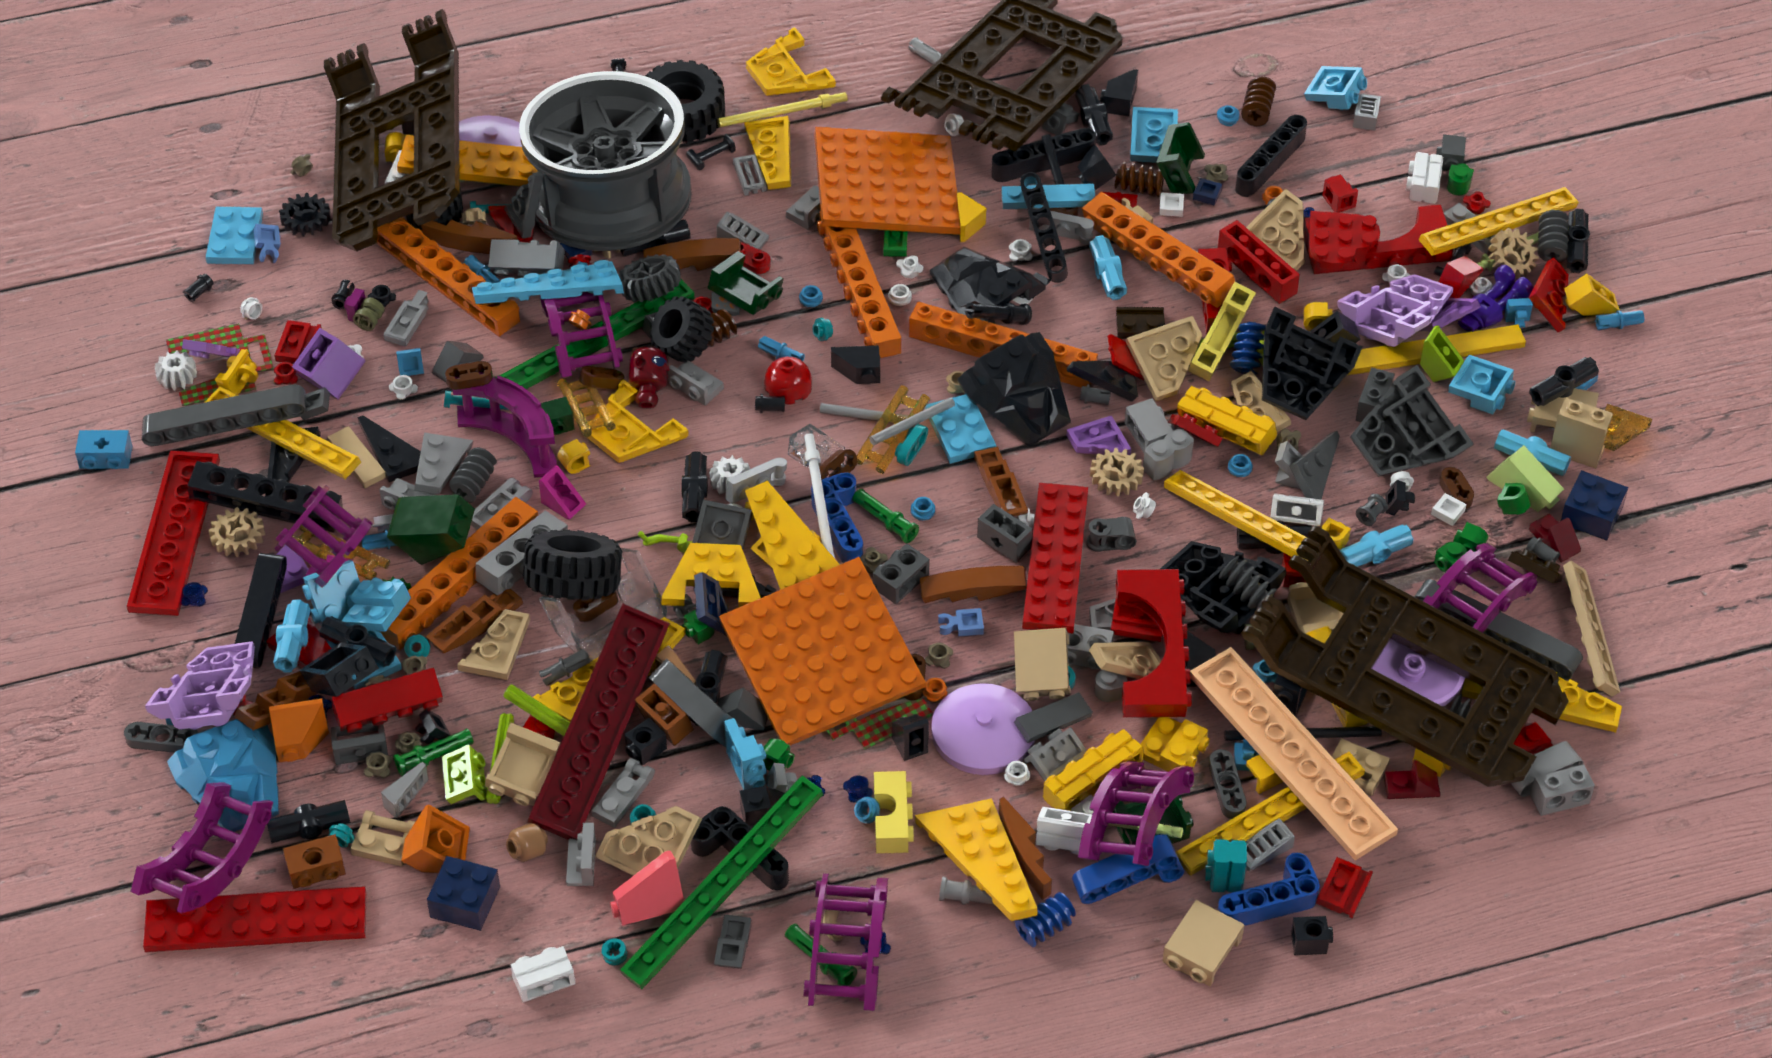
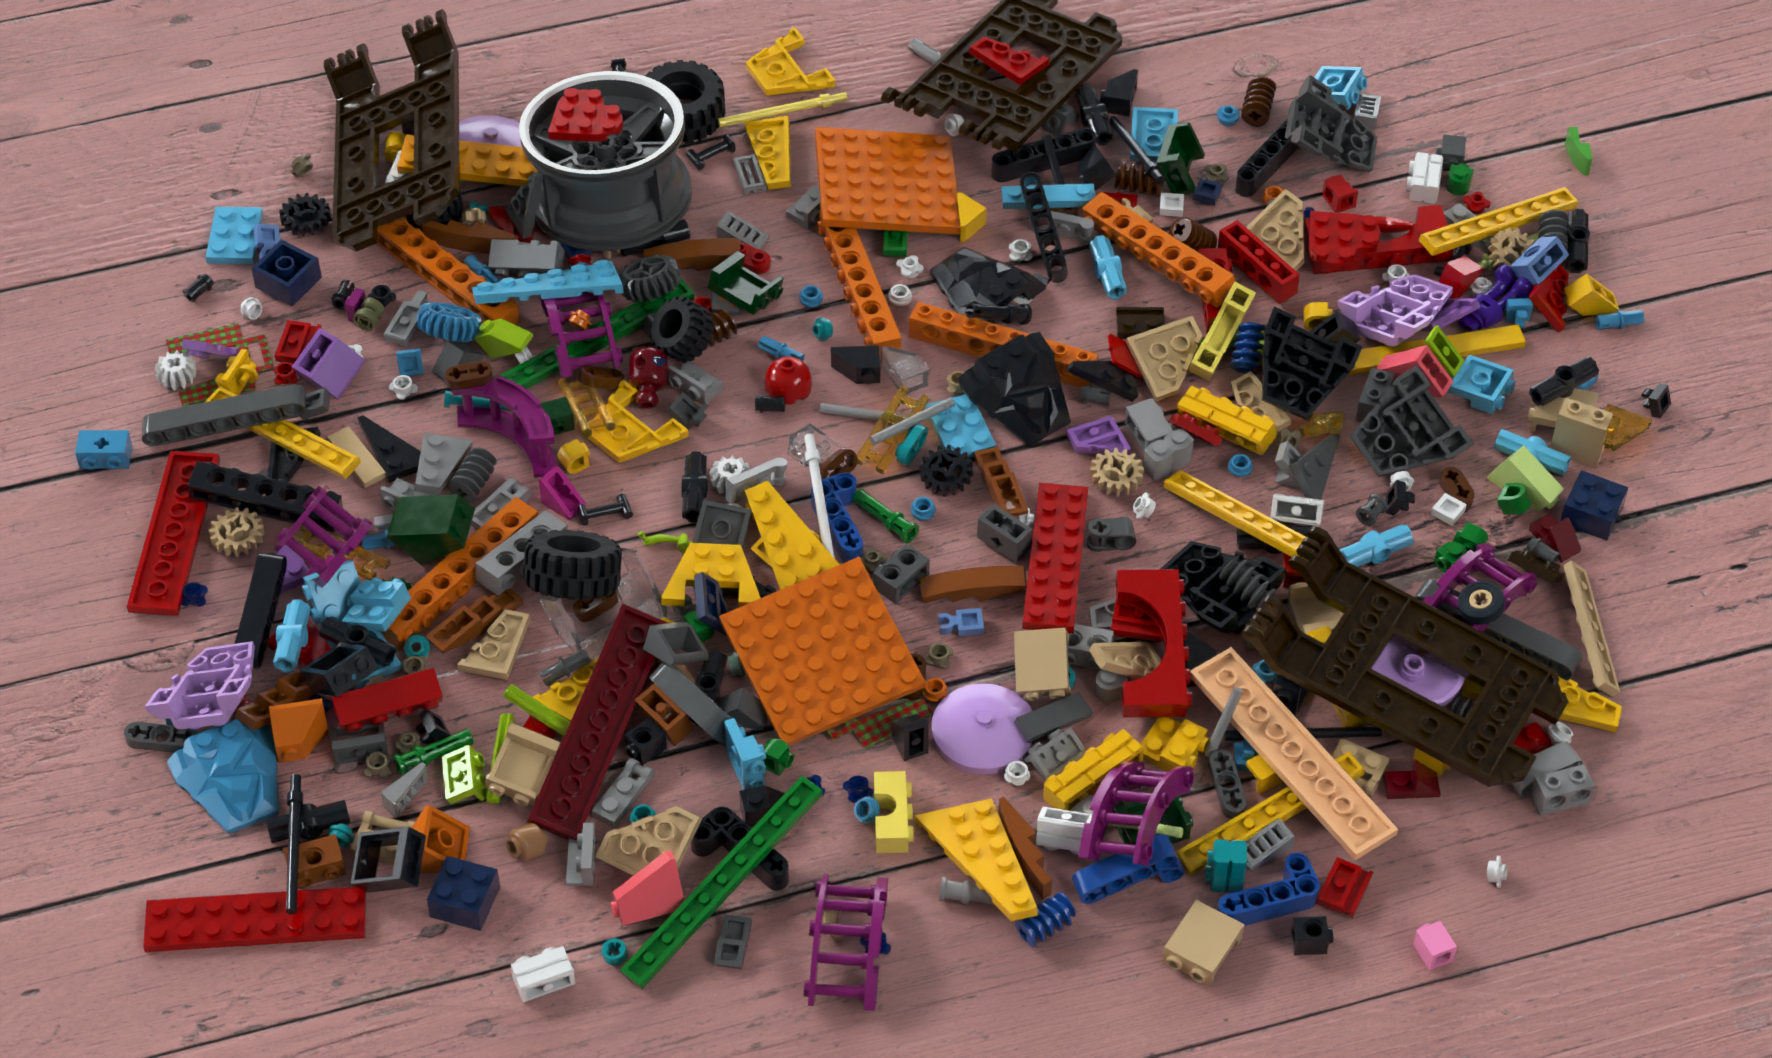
magenta fence [130,782,273,913] -> none
light grey tile [765,763,797,793] -> none
green pin [785,924,858,986] -> none
yellow plate [1322,518,1351,550] -> none
none -> dark blue brick [251,239,322,306]
none -> black bar [286,774,304,914]
none -> black window [351,827,426,893]
none -> dark azure gear [417,302,482,342]
none -> lime slope [474,318,534,359]
none -> white plate [515,346,533,364]
none -> red plate [548,88,623,142]
none -> black piece [578,494,633,526]
none -> dark grey tile [643,622,709,665]
none -> dark grey bracket [666,392,709,430]
none -> sand green plate [728,652,745,677]
none -> clear slope [881,346,930,396]
none -> black gear [919,445,973,497]
none -> red wing [969,37,1050,85]
none -> black bar [1109,116,1165,184]
none -> reddish brown piece [1169,217,1217,252]
none -> light grey bar [1204,687,1243,758]
none -> dark grey wedge [1285,75,1377,173]
none -> clear yellow piece [1298,411,1345,437]
none -> red piece [1375,216,1416,233]
none -> coral slope [1376,345,1453,398]
none -> bright pink brick [1413,921,1457,971]
none -> black bush [1458,581,1505,625]
none -> white plate [1487,856,1507,888]
none -> medium blue brick [1510,236,1569,285]
none -> white plate [1547,722,1573,744]
none -> bright green slope [1565,127,1592,176]
none -> black tile [1641,383,1671,418]

